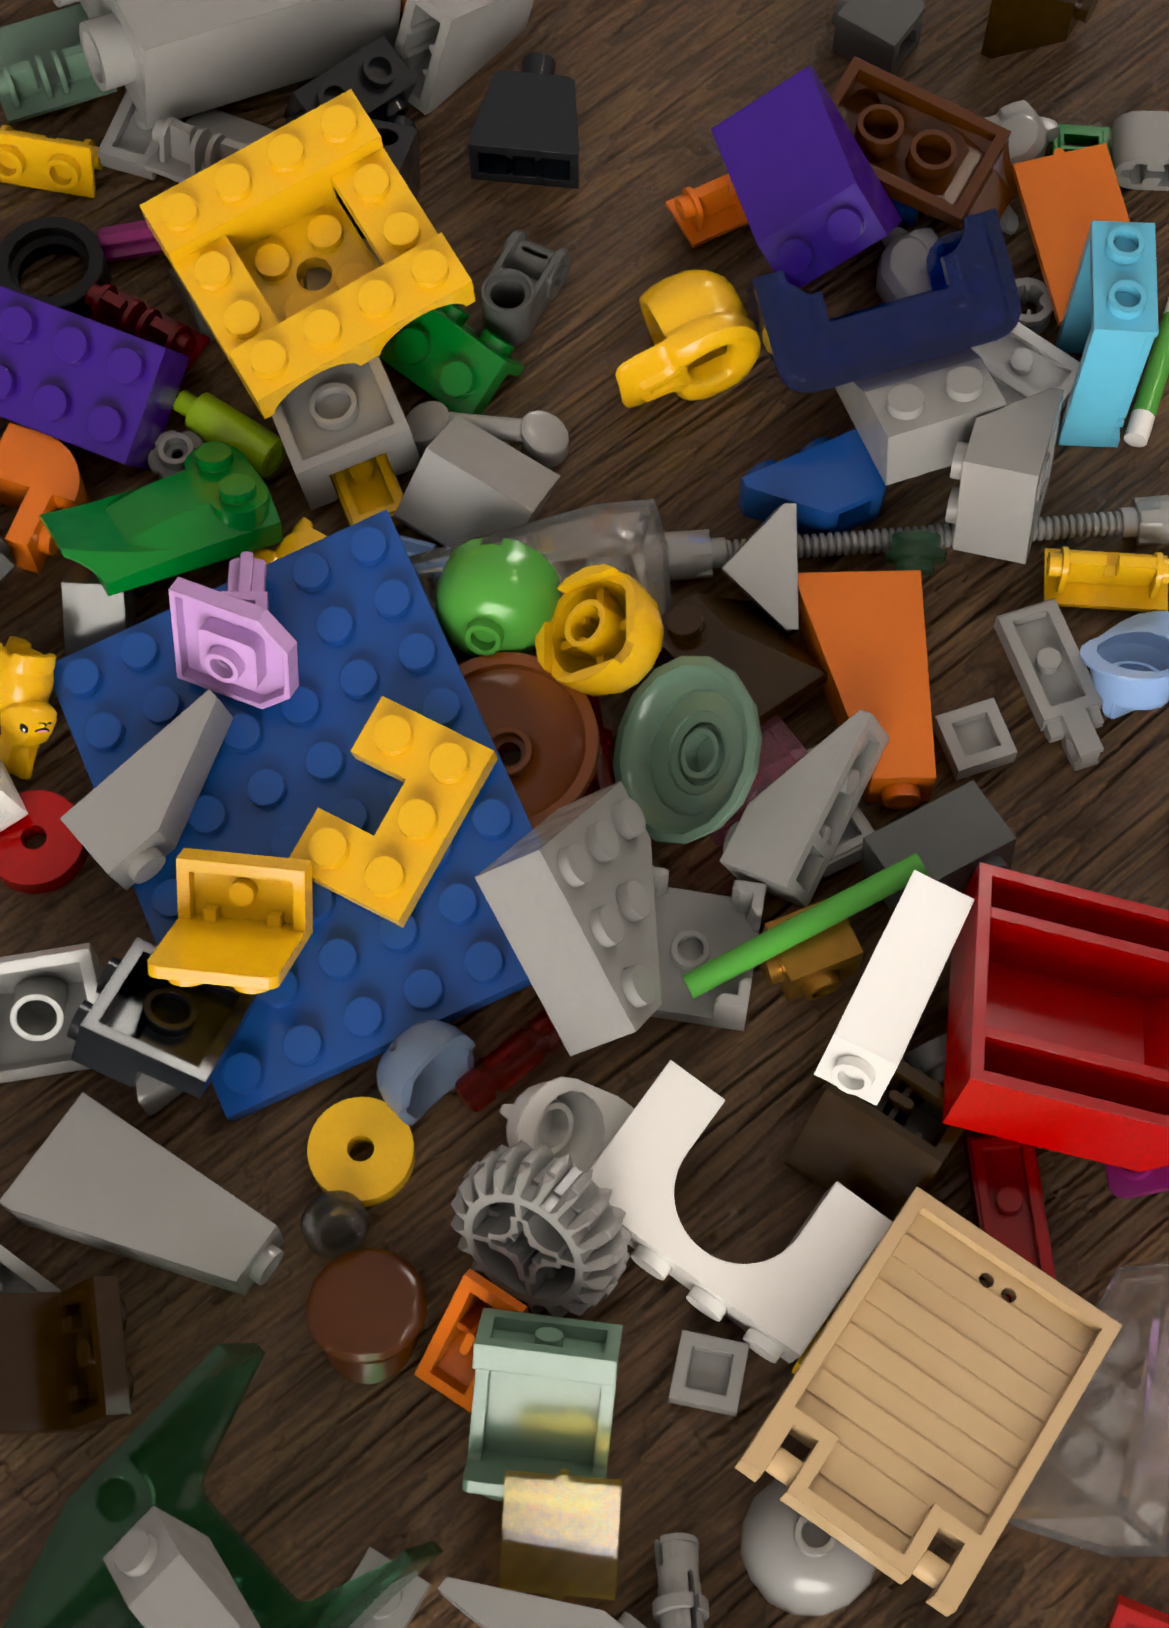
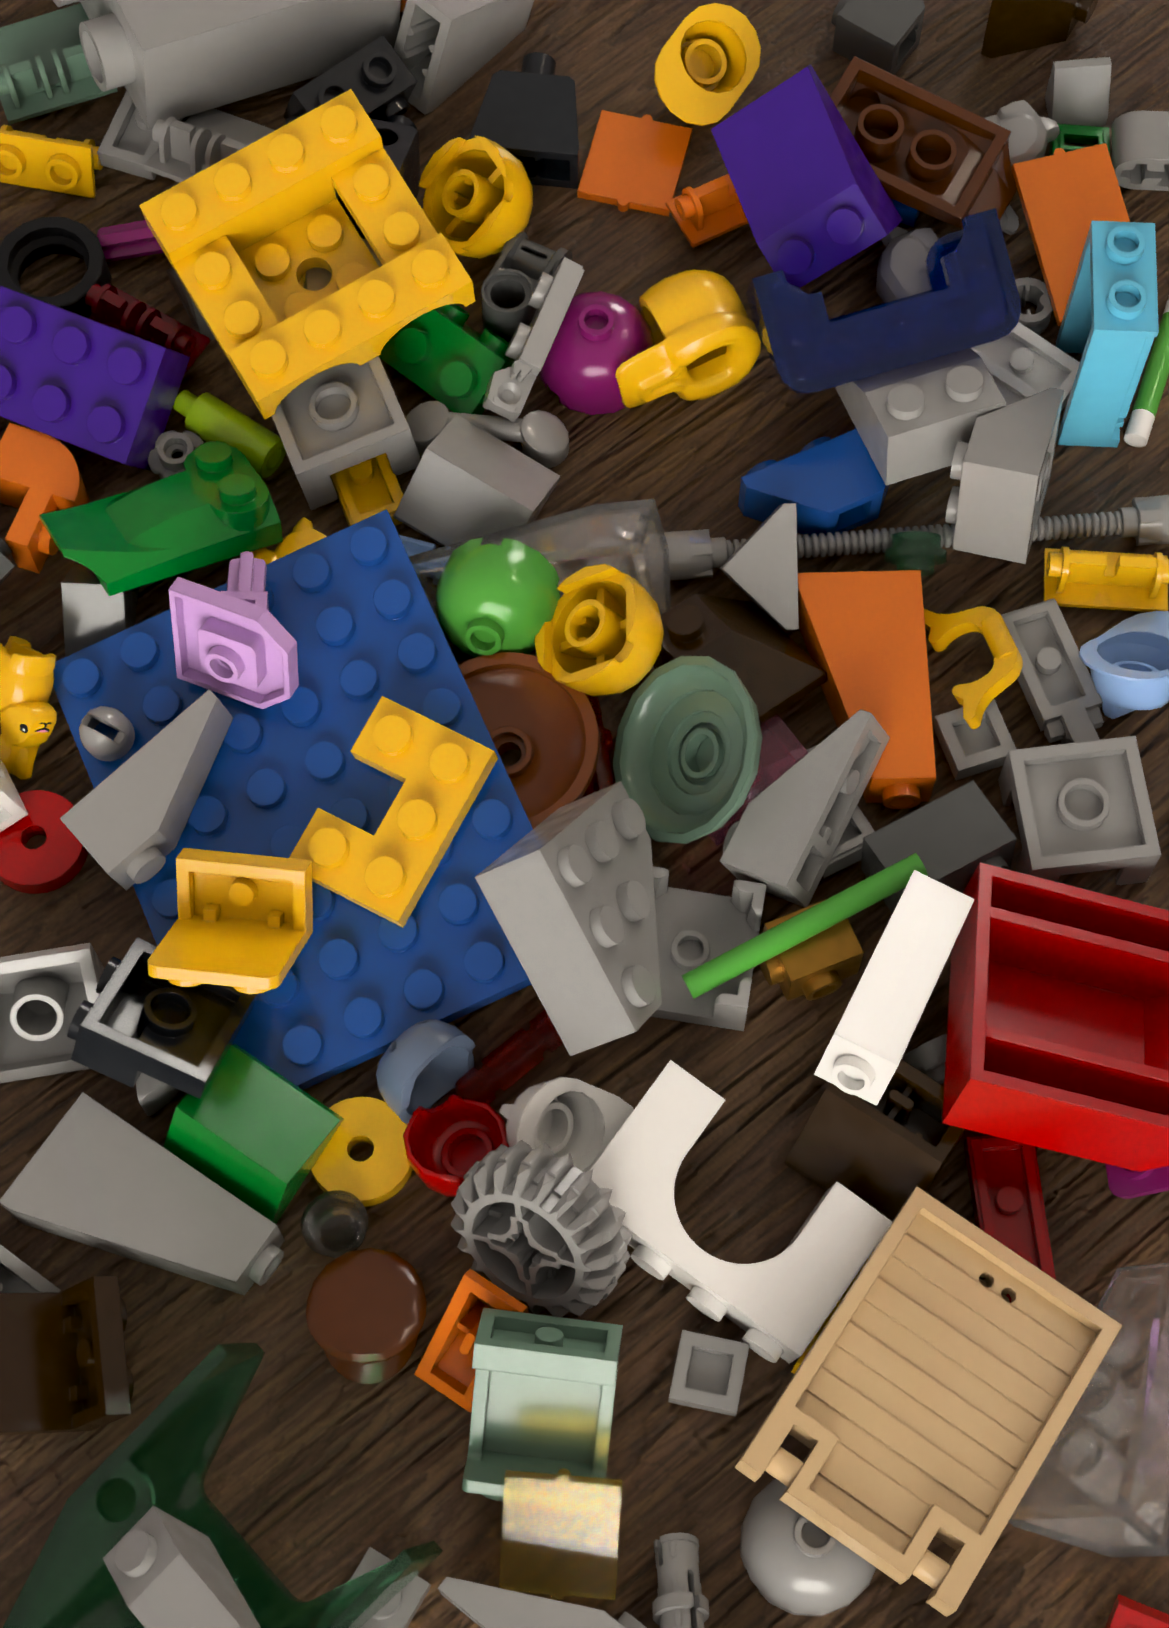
none -> light grey hinge [79,706,135,761]
none -> green slope [164,1044,344,1224]
none -> red hair [403,1094,509,1197]
none -> yellow cylinder [418,136,533,259]
none -> light grey hinge [482,257,585,422]
none -> magenta cylinder [540,291,654,415]
none -> orange piece [577,110,693,217]
none -> yellow piece [654,3,761,126]
none -> yellow helmet [924,606,1023,729]
none -> light grey panel [998,736,1161,885]
none -> light grey slope [1045,57,1112,127]

